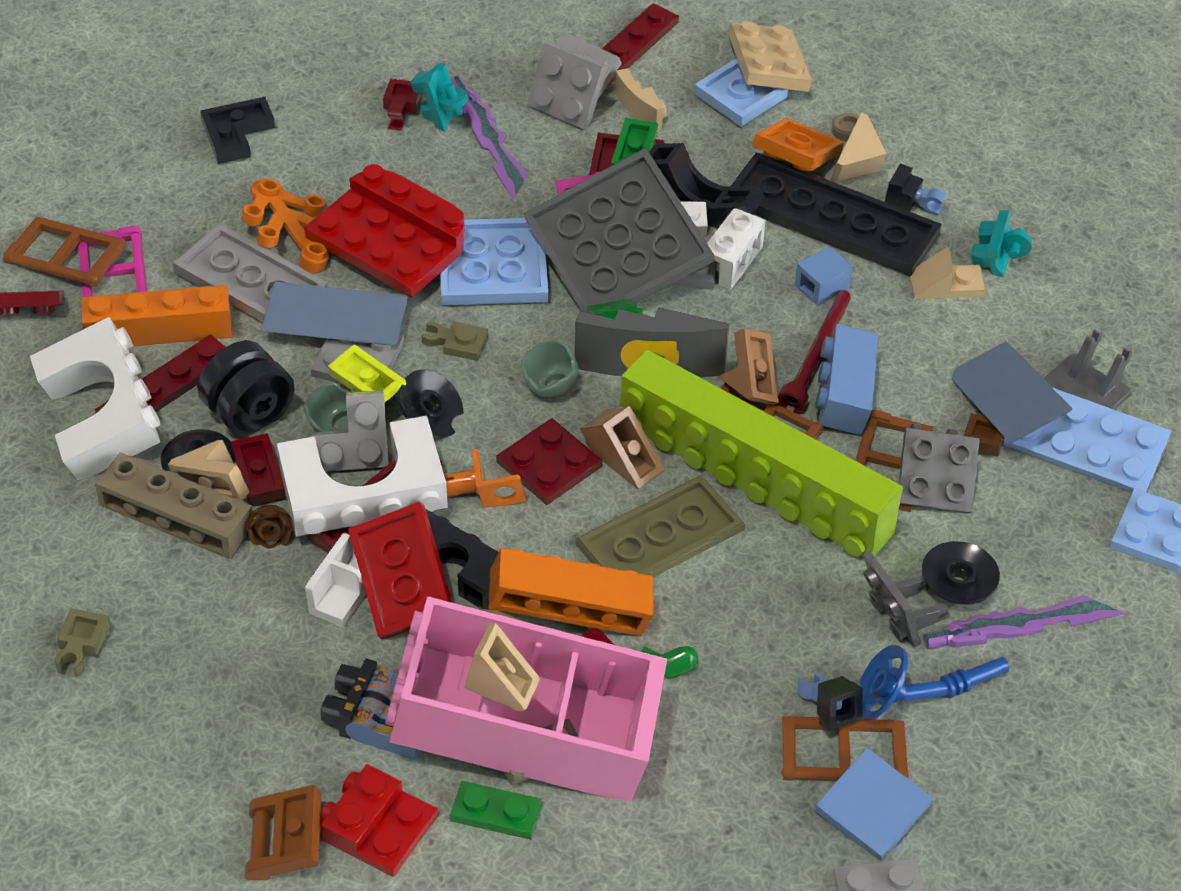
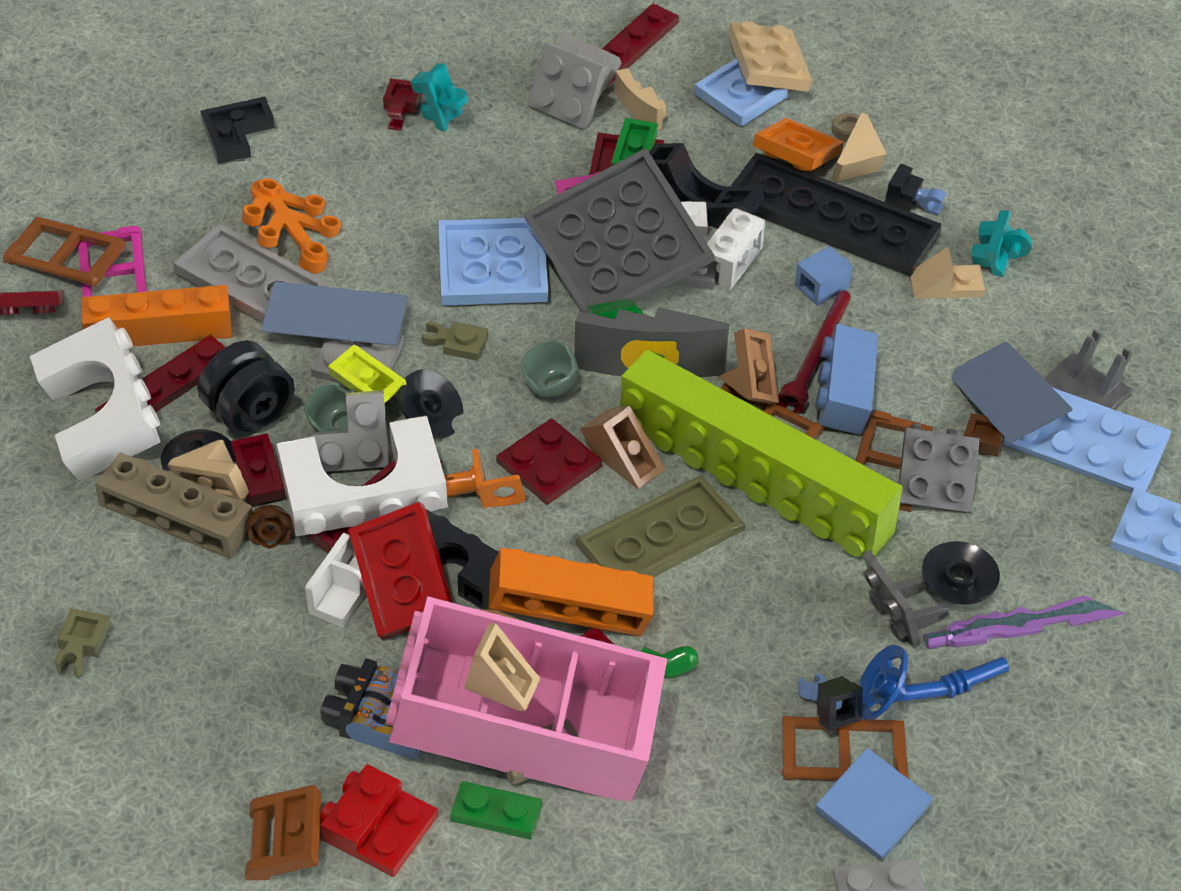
red plate [304,164,465,298] -> none
medium lavender sword [451,76,528,200] -> none

